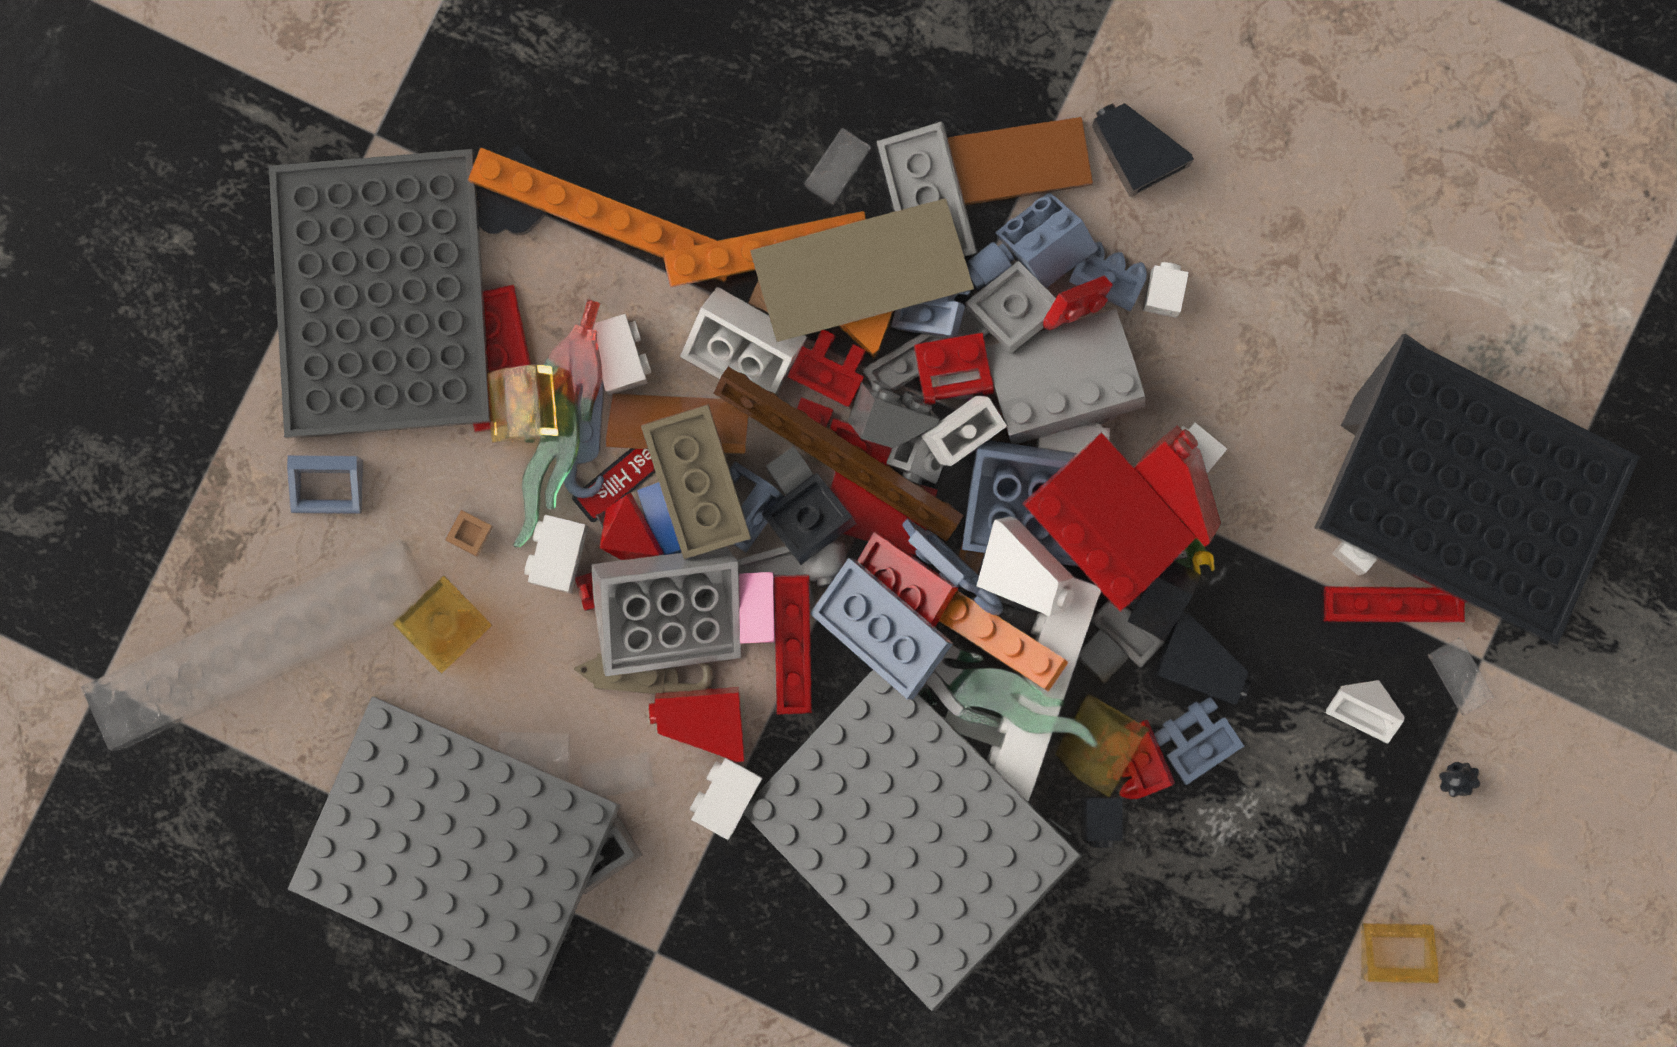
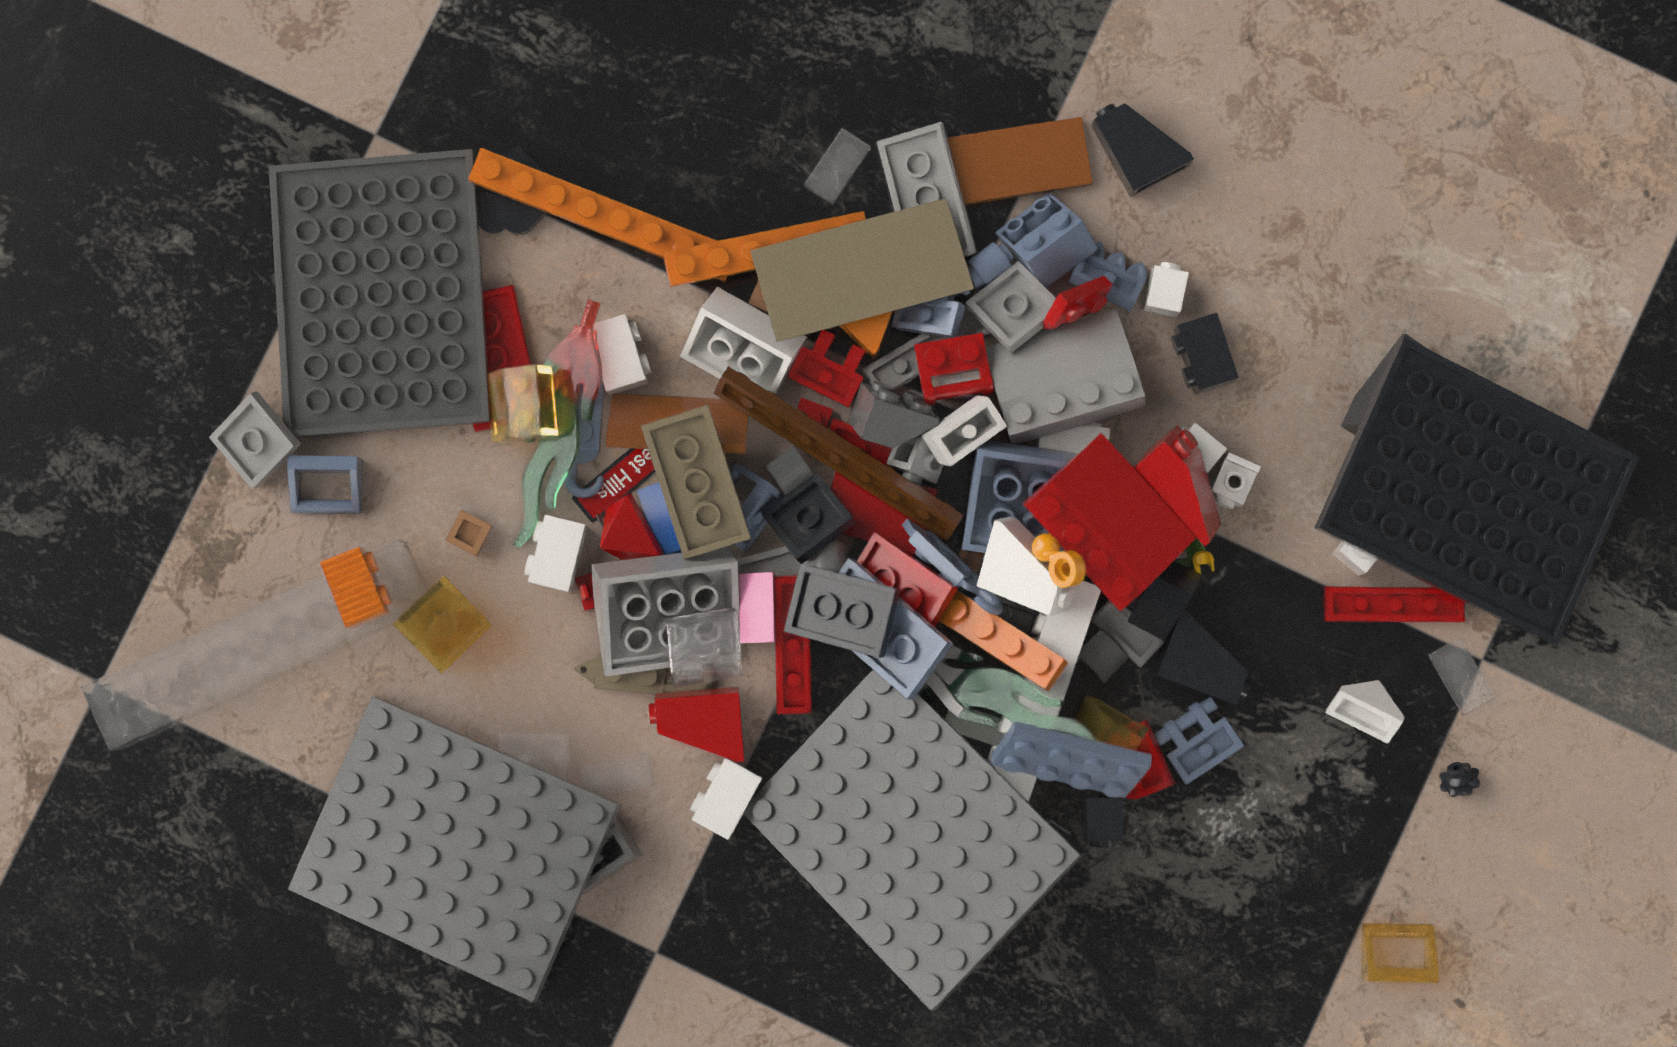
none -> light grey plate [209,391,301,489]
none -> orange brick [320,546,392,629]
none -> clear plate [666,607,743,688]
none -> plate [784,563,901,658]
none -> sand blue plate [991,721,1151,798]
none -> light orange plate [1032,533,1085,588]
none -> black brick [1171,313,1239,395]
none -> white brick [1211,452,1261,509]

